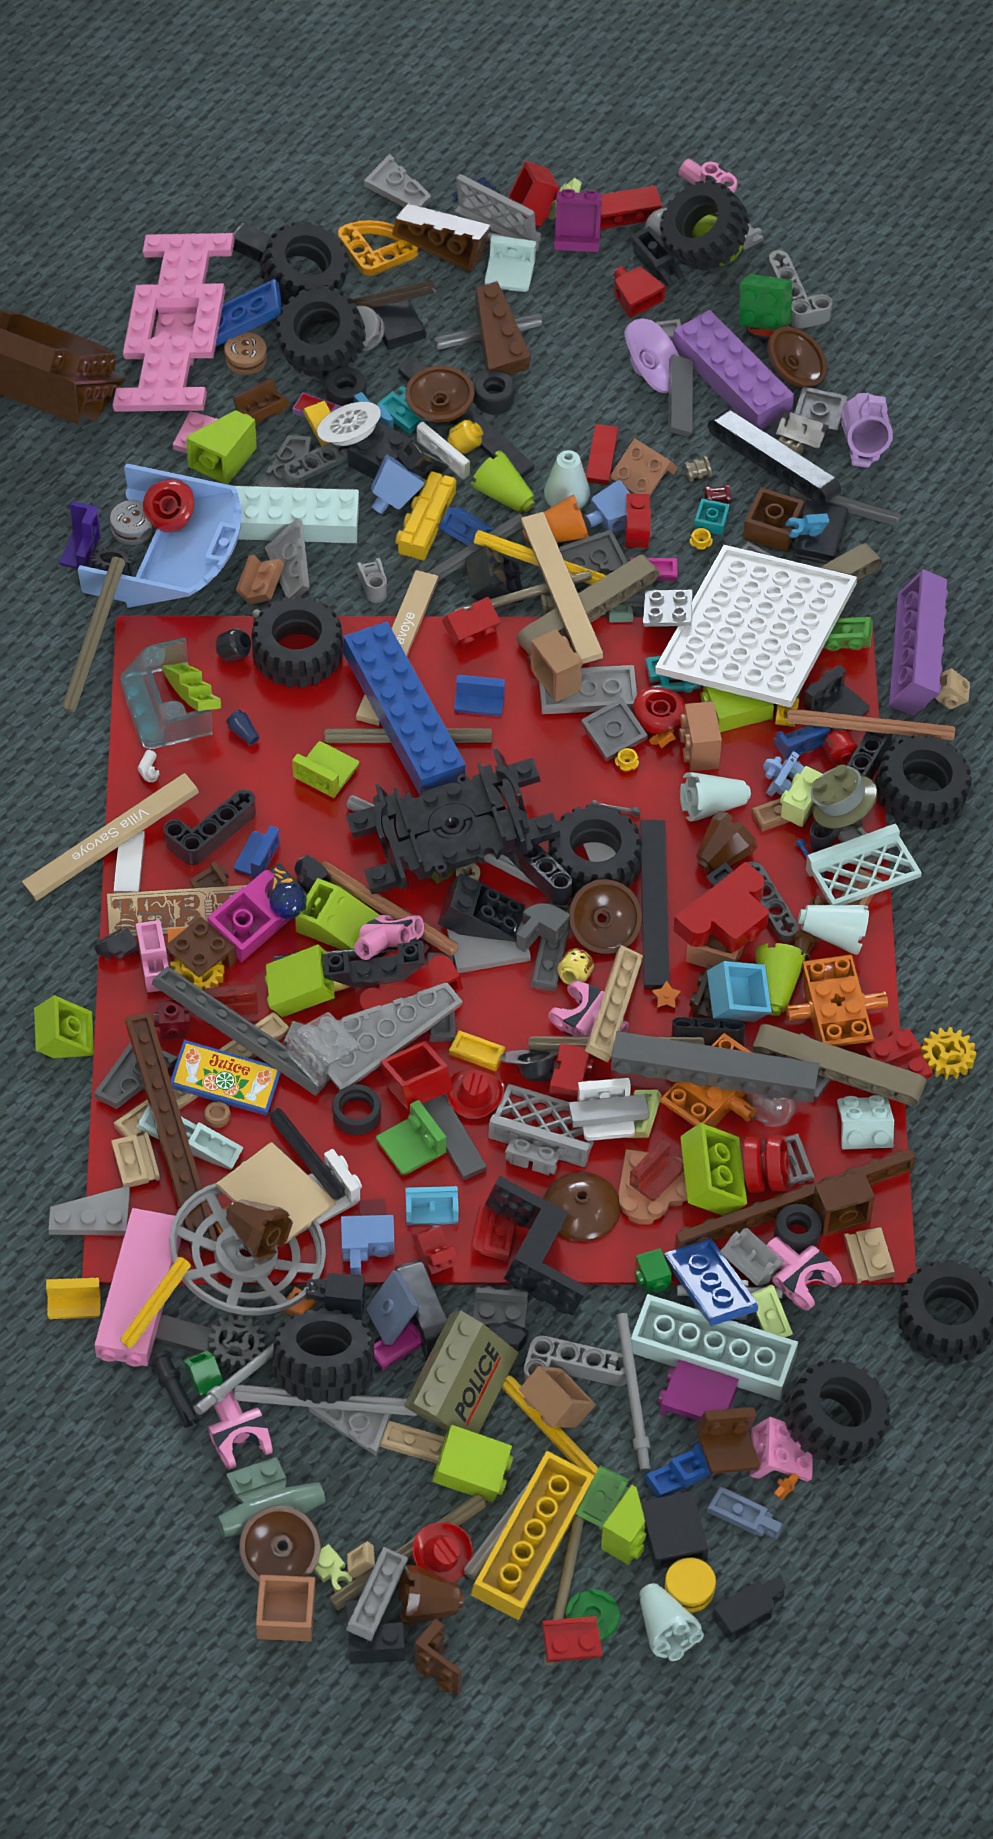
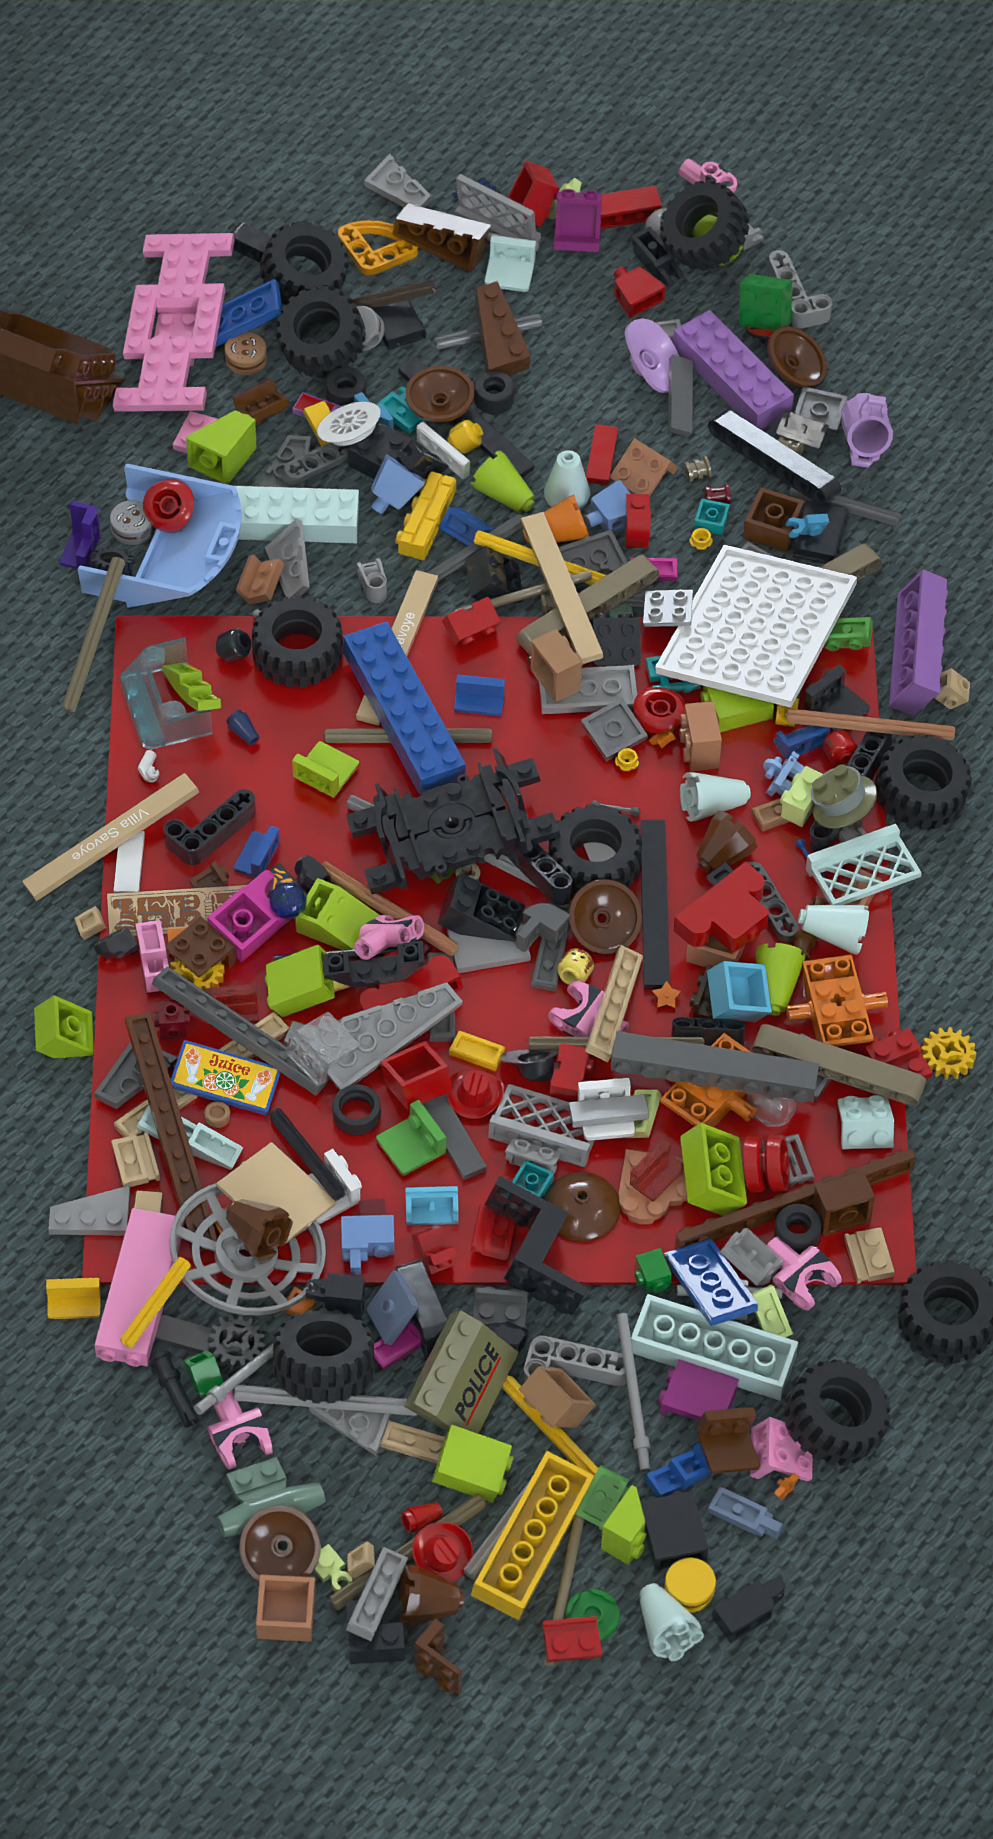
none -> tan tile [74,906,106,940]
none -> tan tile [134,1191,163,1213]
none -> red cone [401,1502,443,1533]
none -> teal piece [512,1160,554,1199]
none -> black bracket [589,614,641,666]

